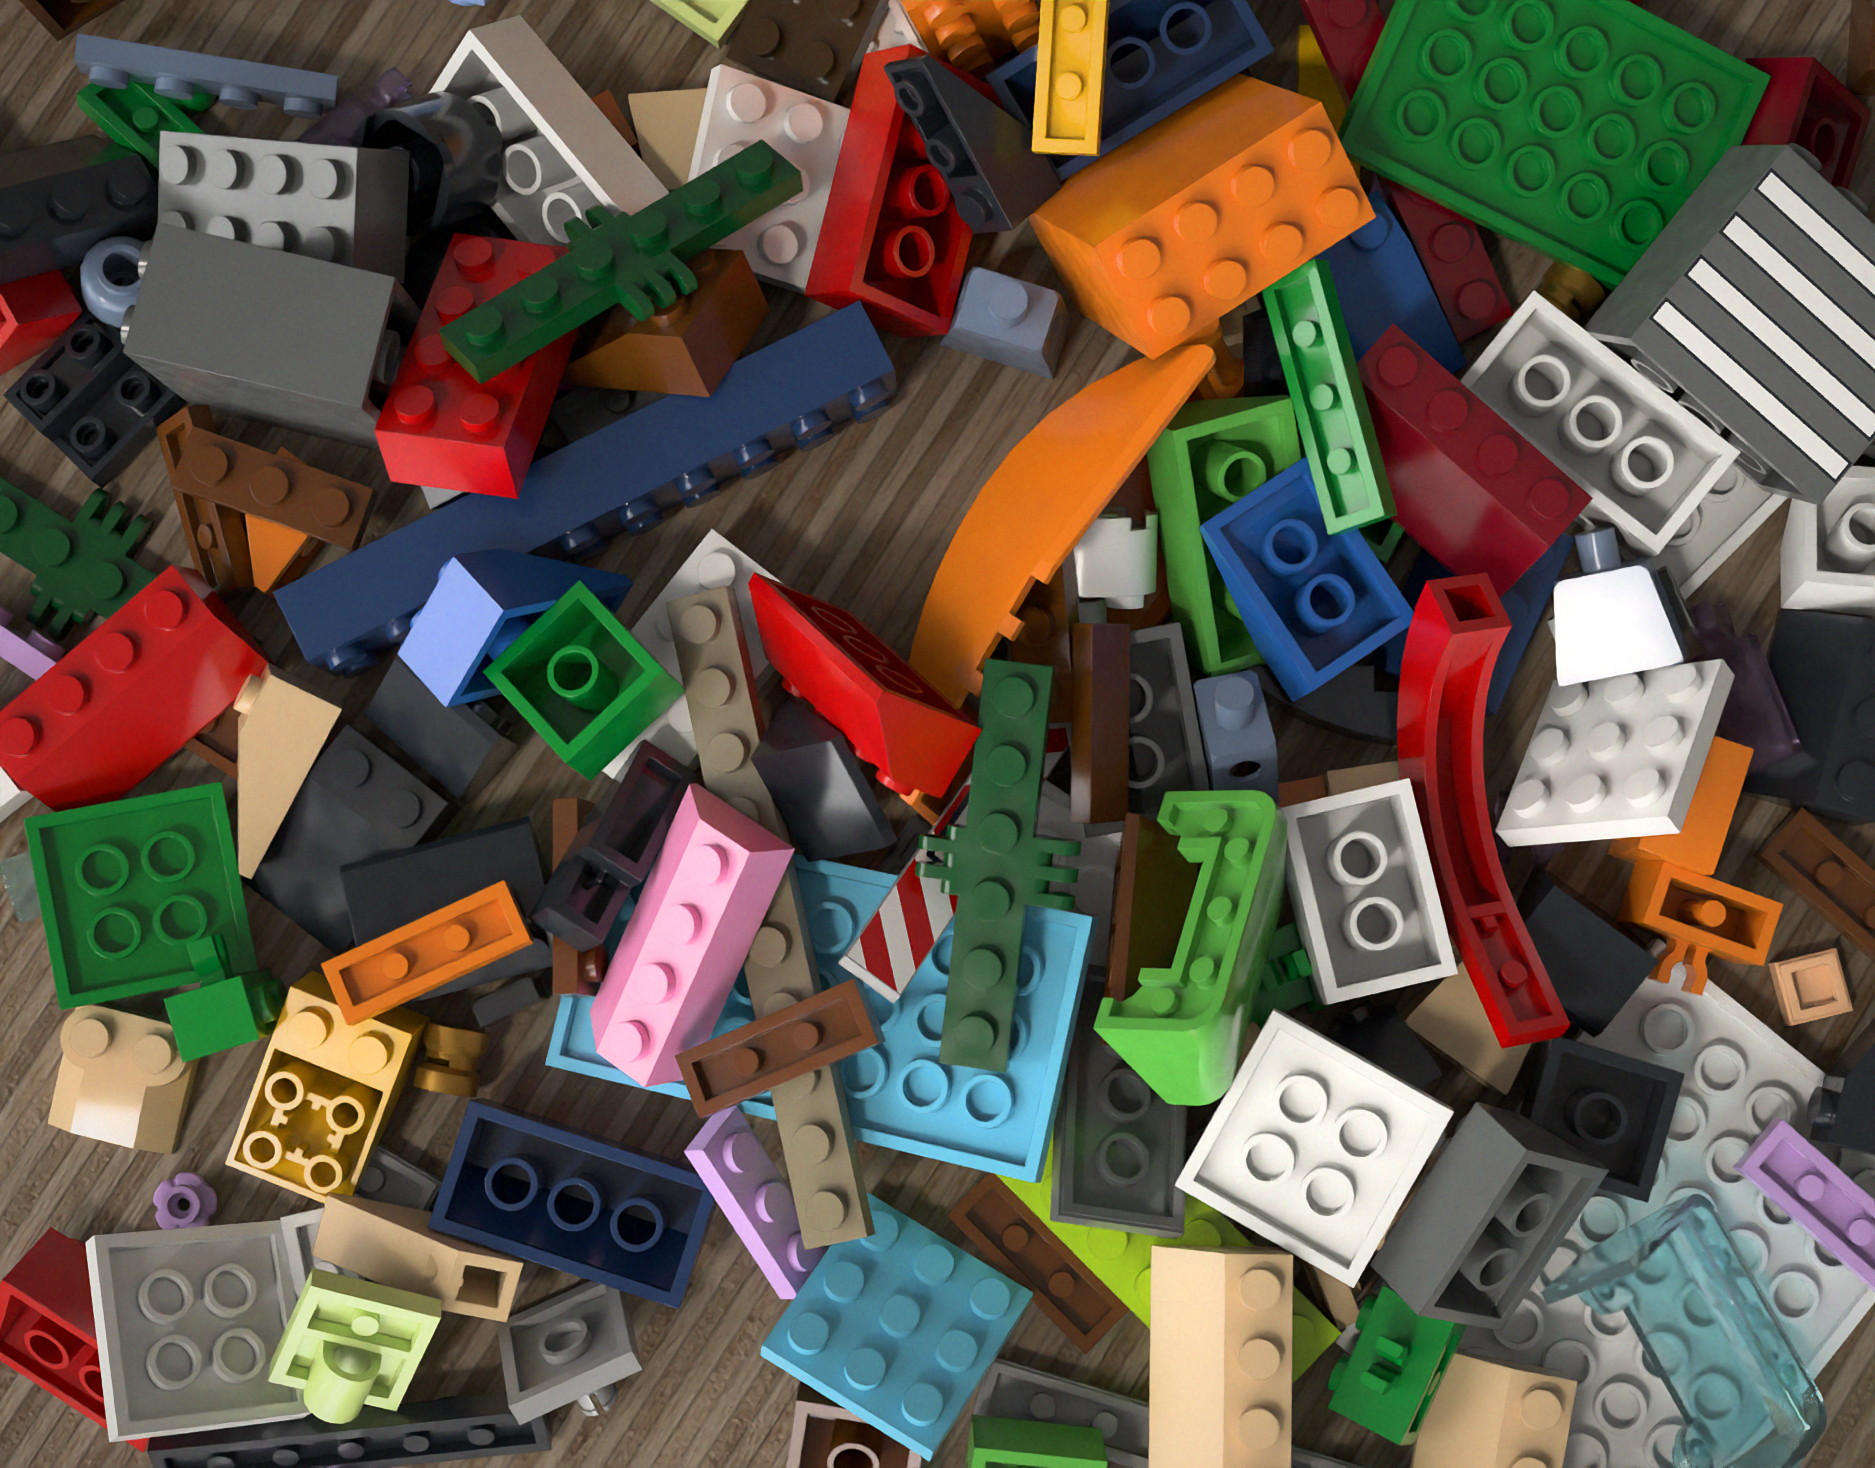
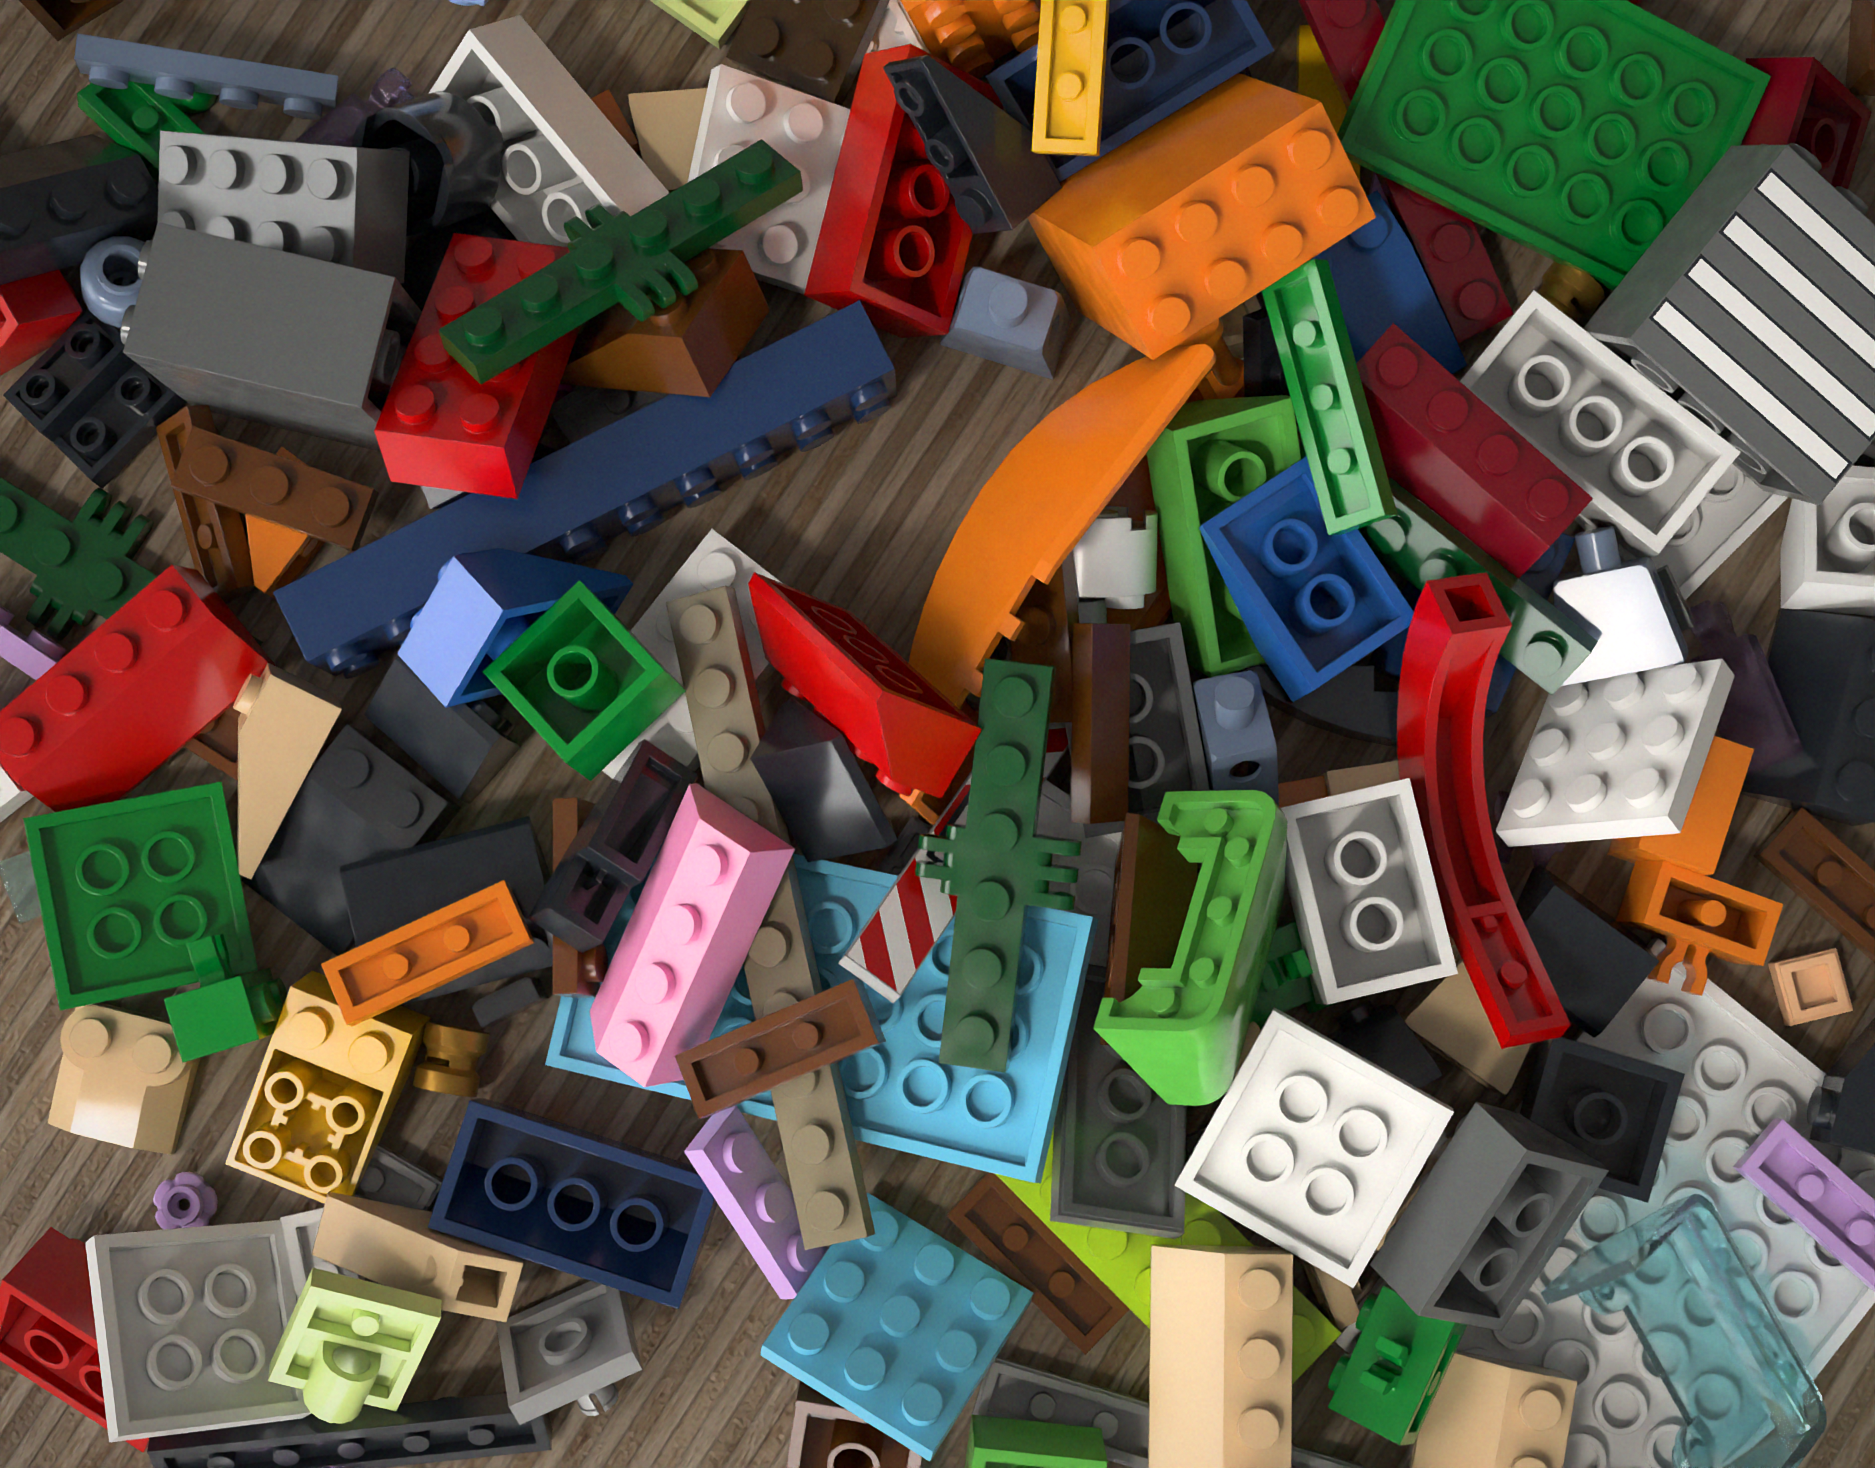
none -> dark green plate [1358,477,1598,695]

